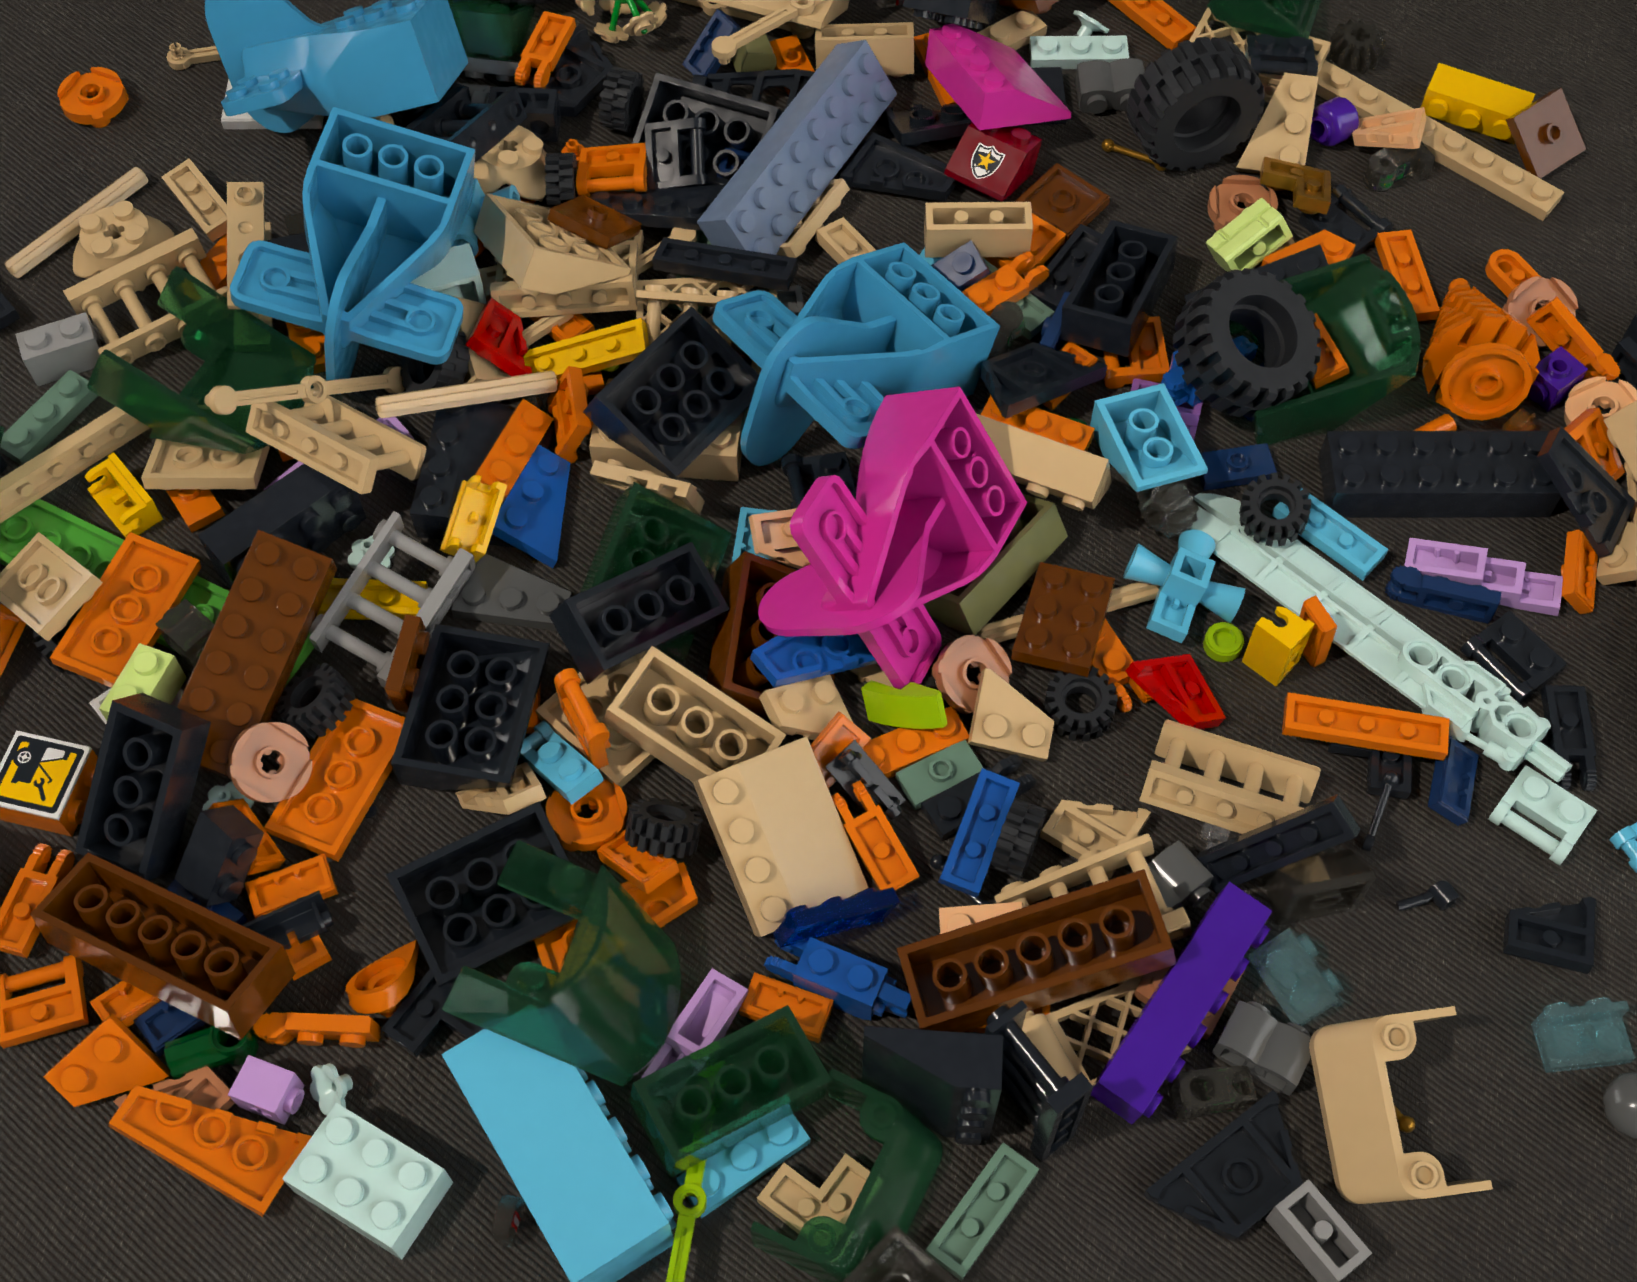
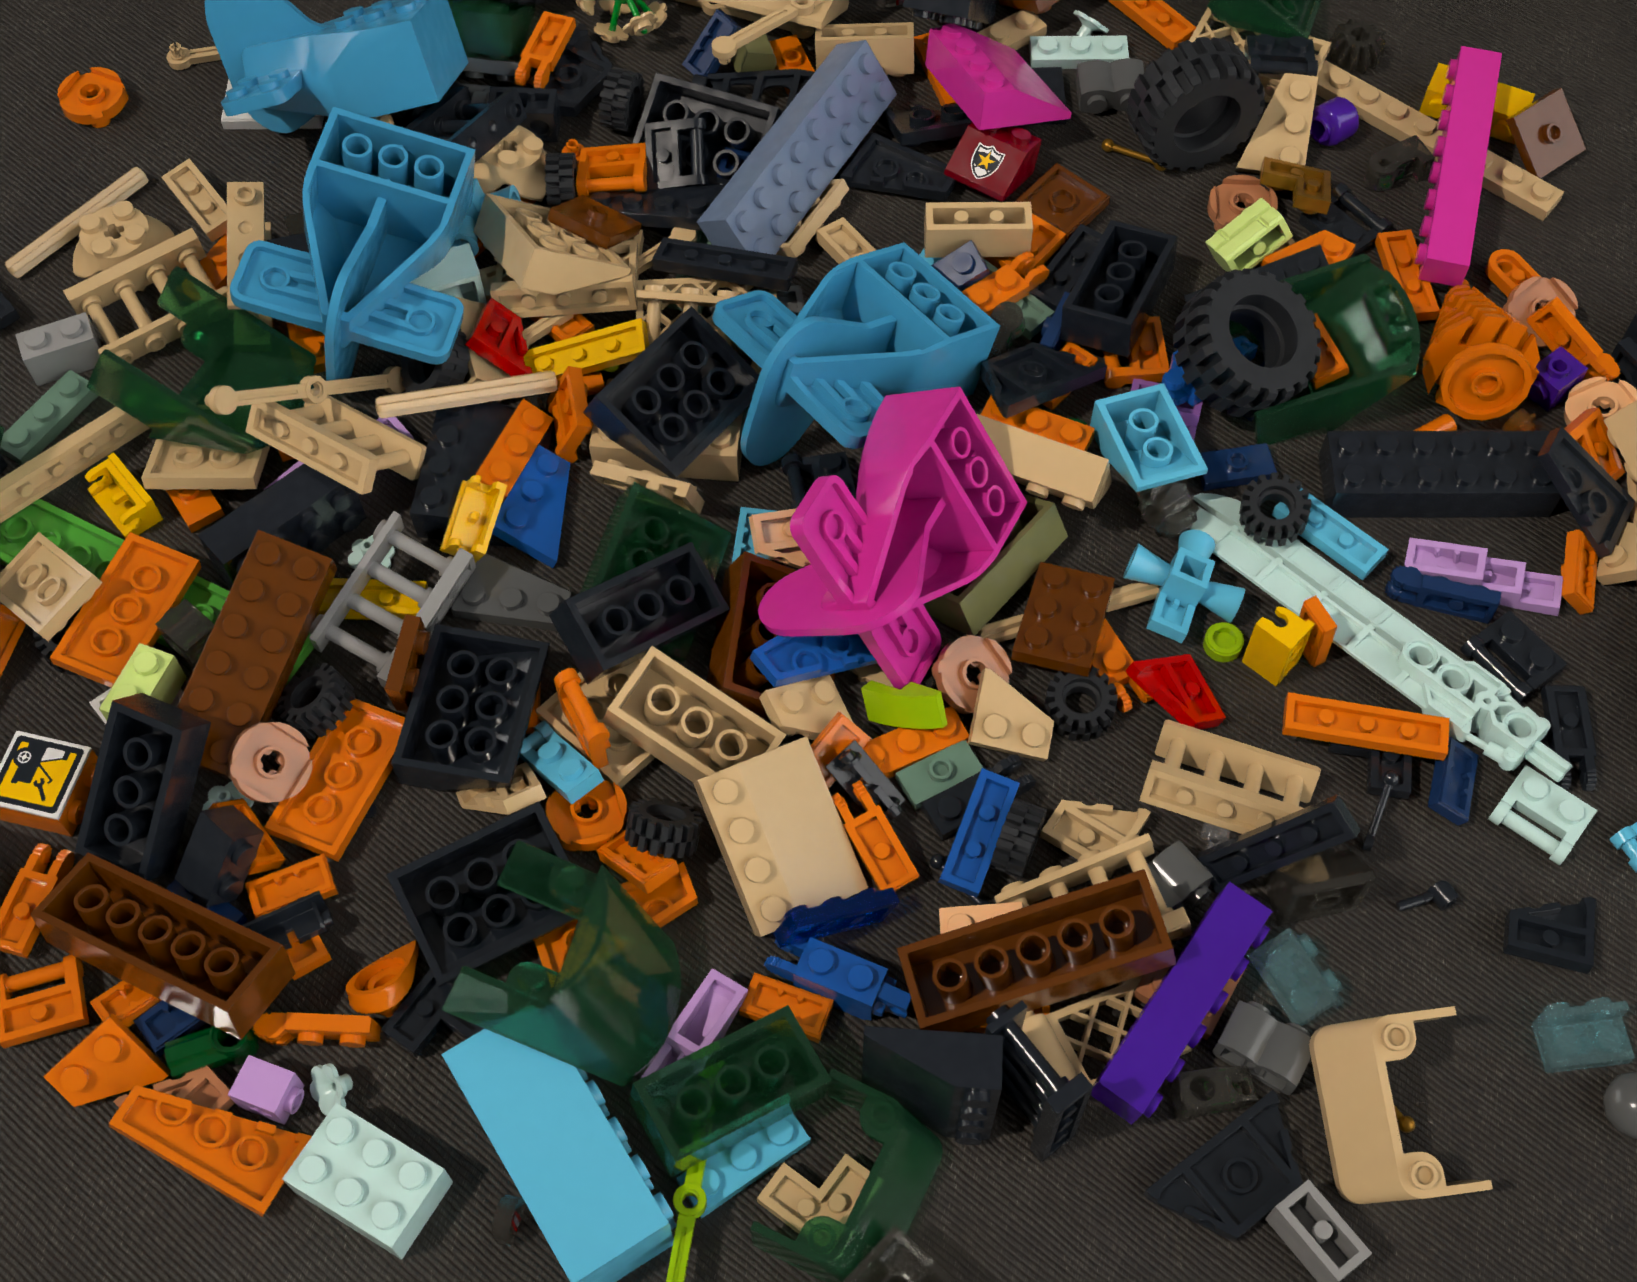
sand green plate [925,1143,1039,1282] -> none
light nougat wing [1352,107,1426,149] -> none
none -> dark pink brick [1415,46,1502,286]

